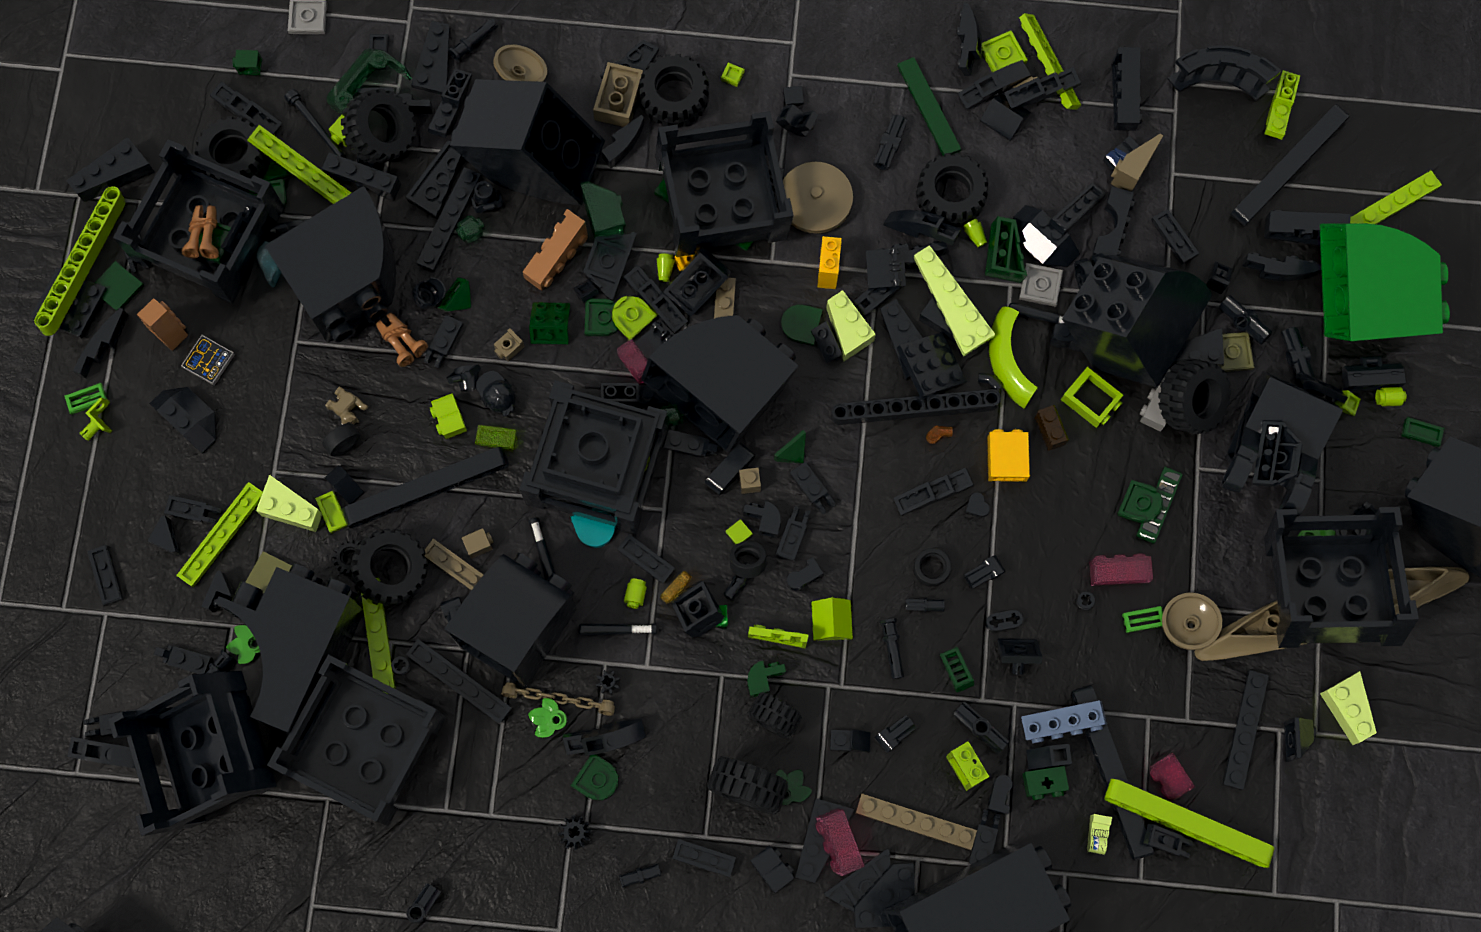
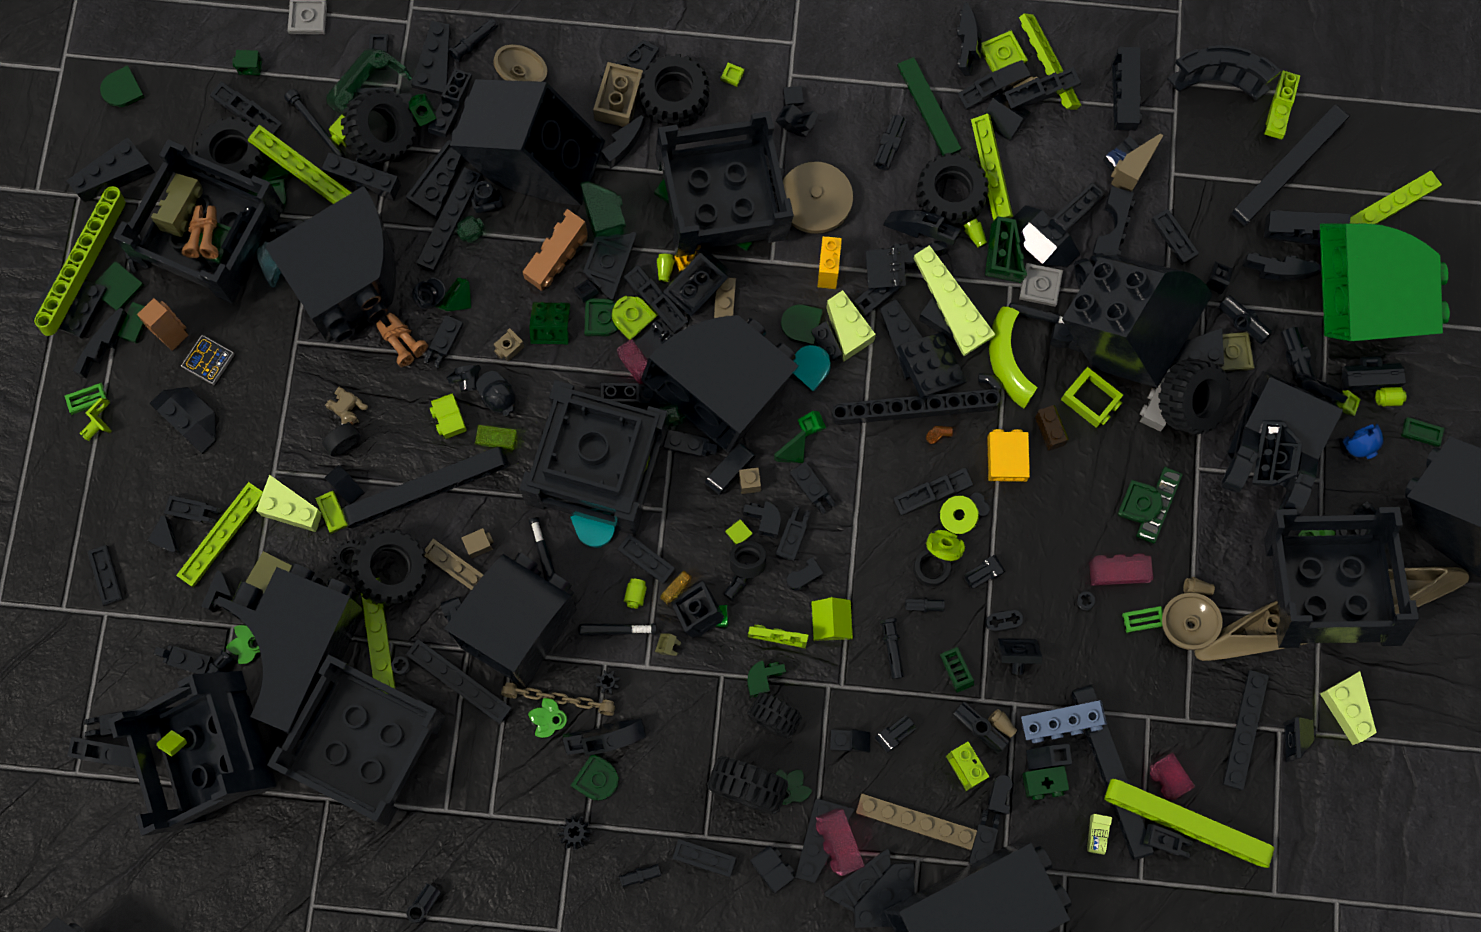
none -> dark green tile [100,65,144,107]
none -> dark green tile [117,302,145,344]
none -> olive wedge [151,173,203,237]
none -> lime tile [156,730,187,757]
none -> dark green brick [409,93,437,127]
none -> olive tile [655,633,681,656]
none -> teal tile [794,345,830,391]
none -> green slope [798,411,826,437]
none -> lime tile [926,530,965,561]
none -> lime tile [940,496,979,534]
none -> lime plate [971,114,1013,220]
none -> dark tan cone [988,709,1017,738]
none -> dark tan cone [1183,577,1215,596]
none -> blue cylinder [1343,424,1383,459]

